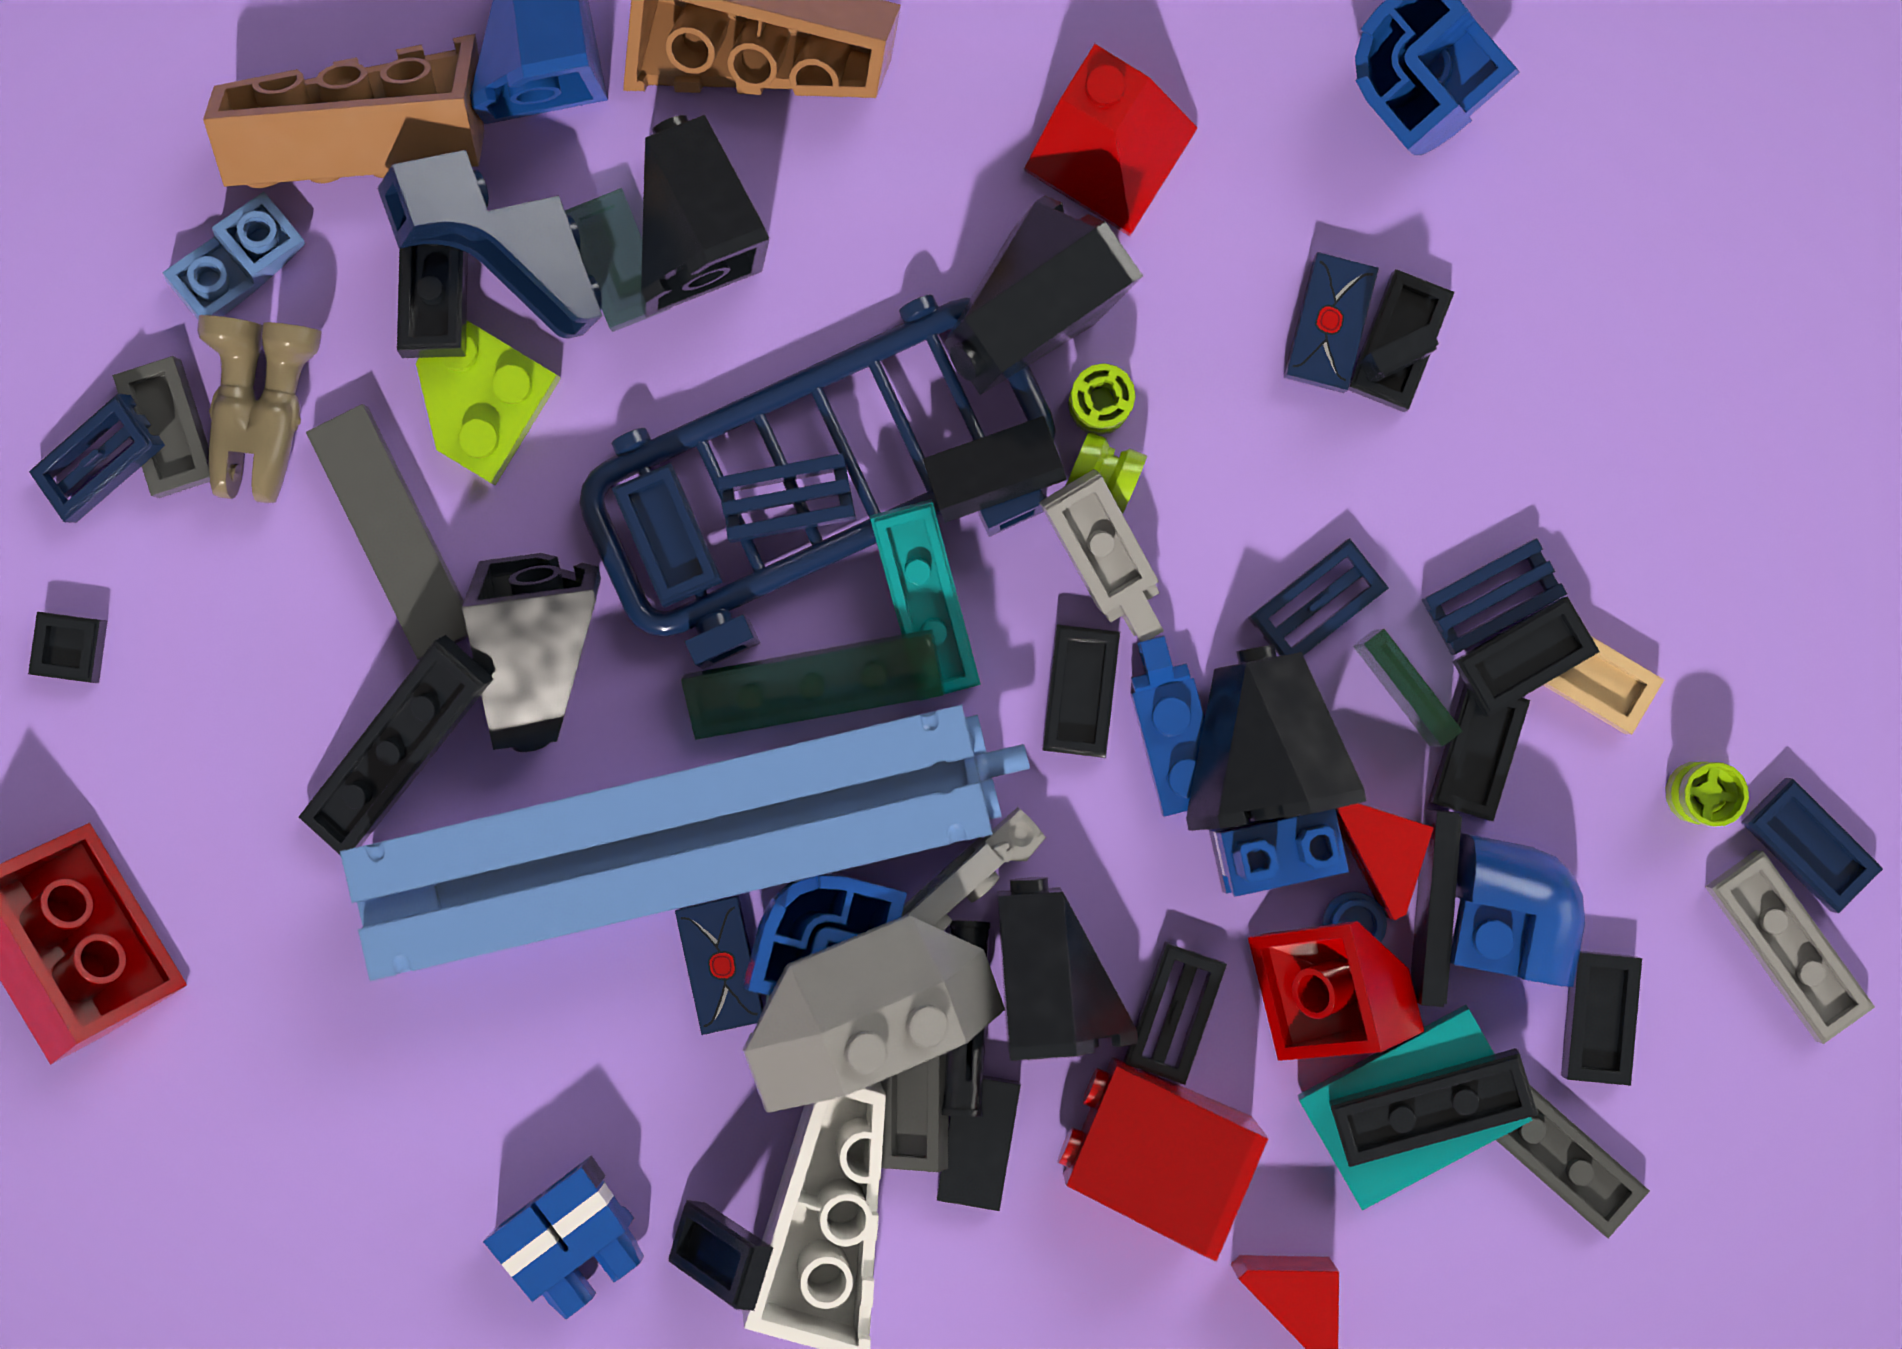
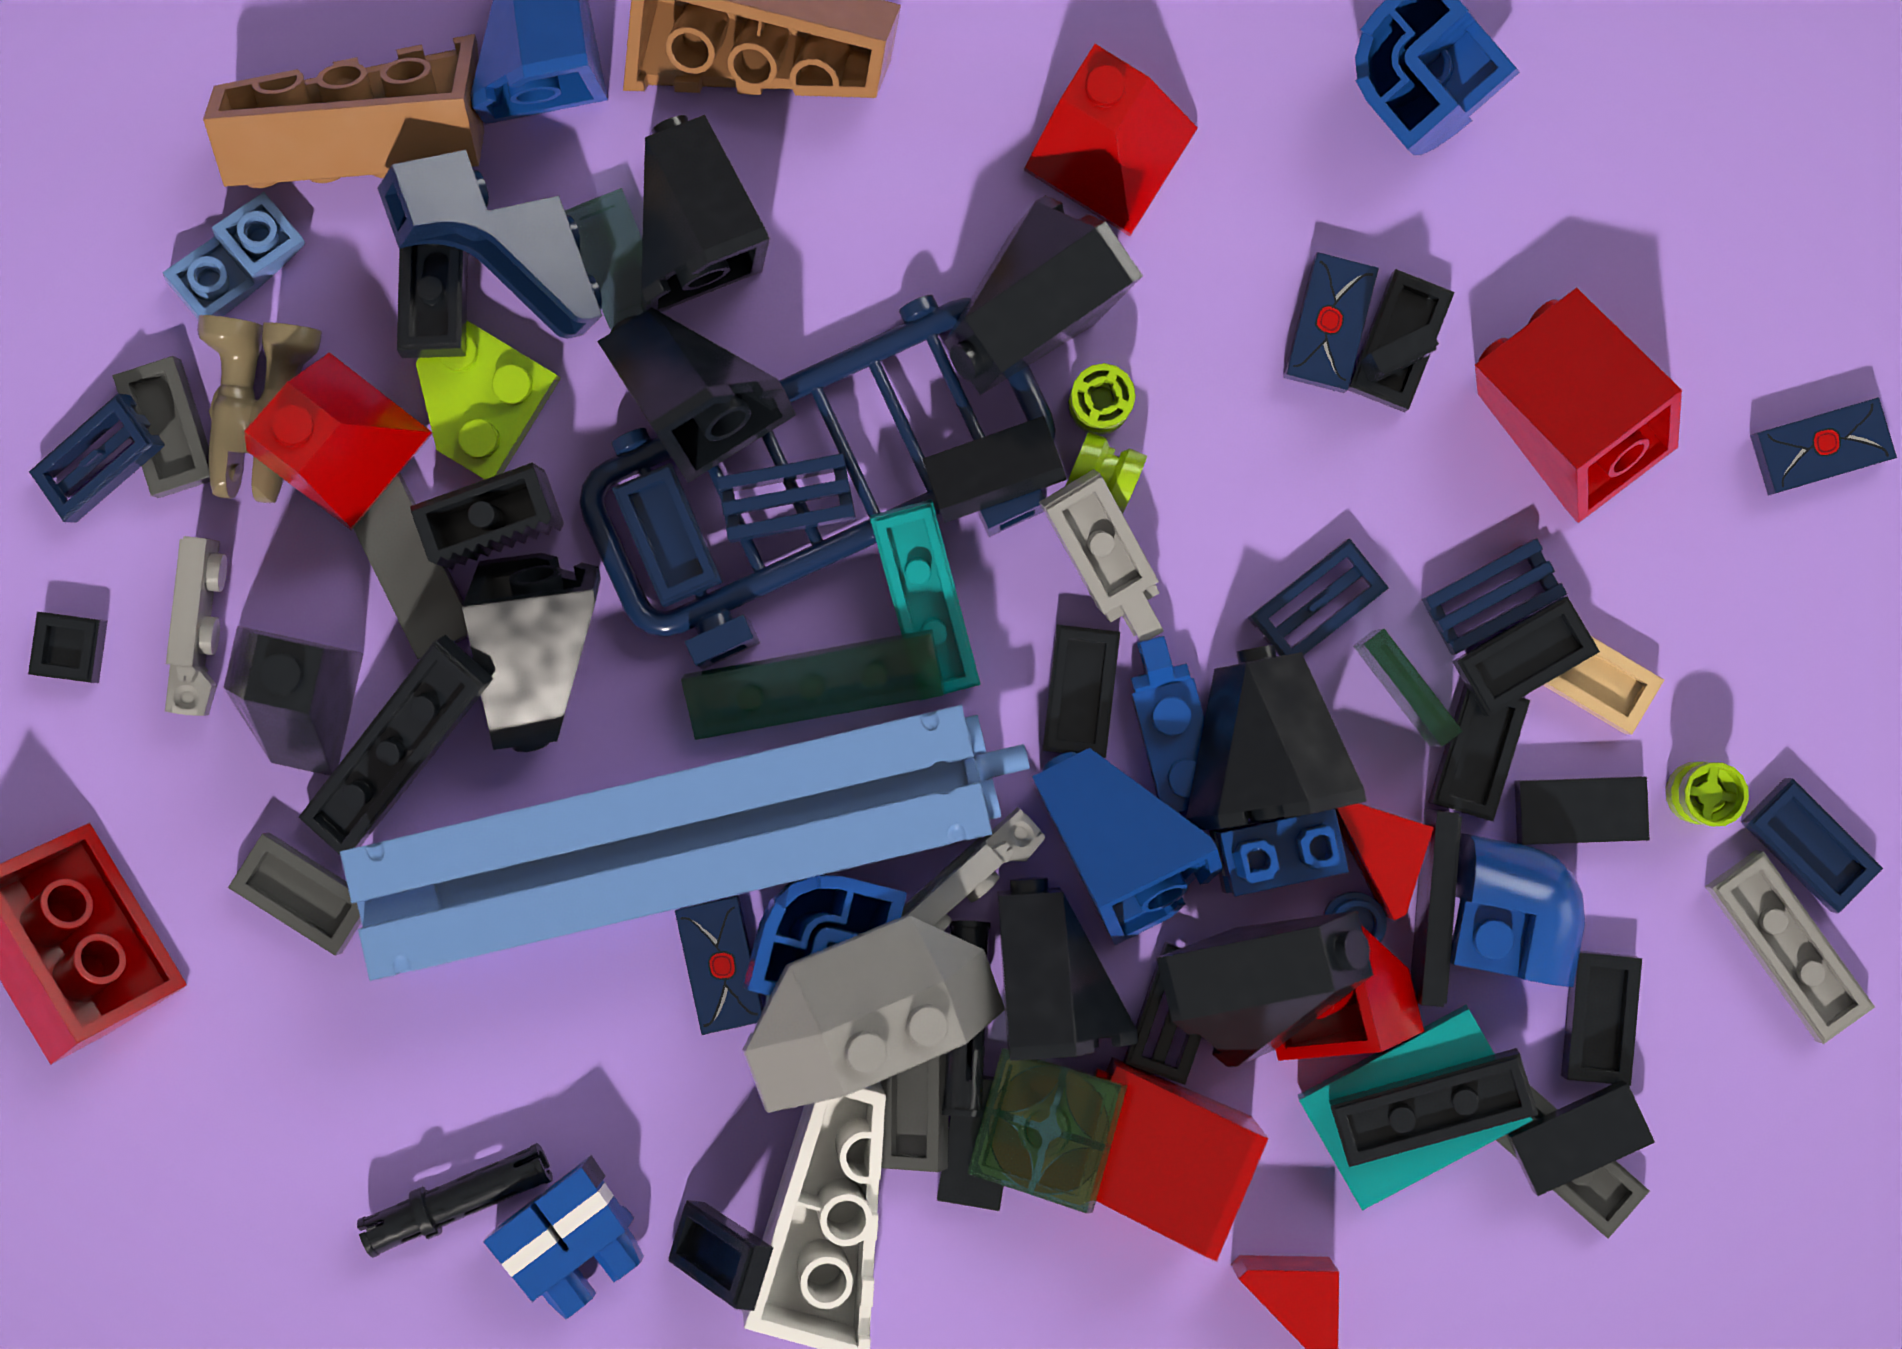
none -> light grey hinge [165,536,227,716]
none -> black slope [223,626,364,776]
none -> dark grey tile [228,833,361,956]
none -> red slope [244,352,432,530]
none -> black pin [357,1143,553,1258]
none -> black brick [410,462,564,570]
none -> black slope [597,307,796,483]
none -> tile [968,1048,1127,1214]
none -> blue slope [1032,748,1223,945]
none -> black slope [1156,911,1373,1067]
none -> red slope [1475,287,1682,523]
none -> black tile [1506,1080,1655,1196]
none -> black tile [1515,776,1650,845]
none -> dark blue tile [1750,397,1897,496]

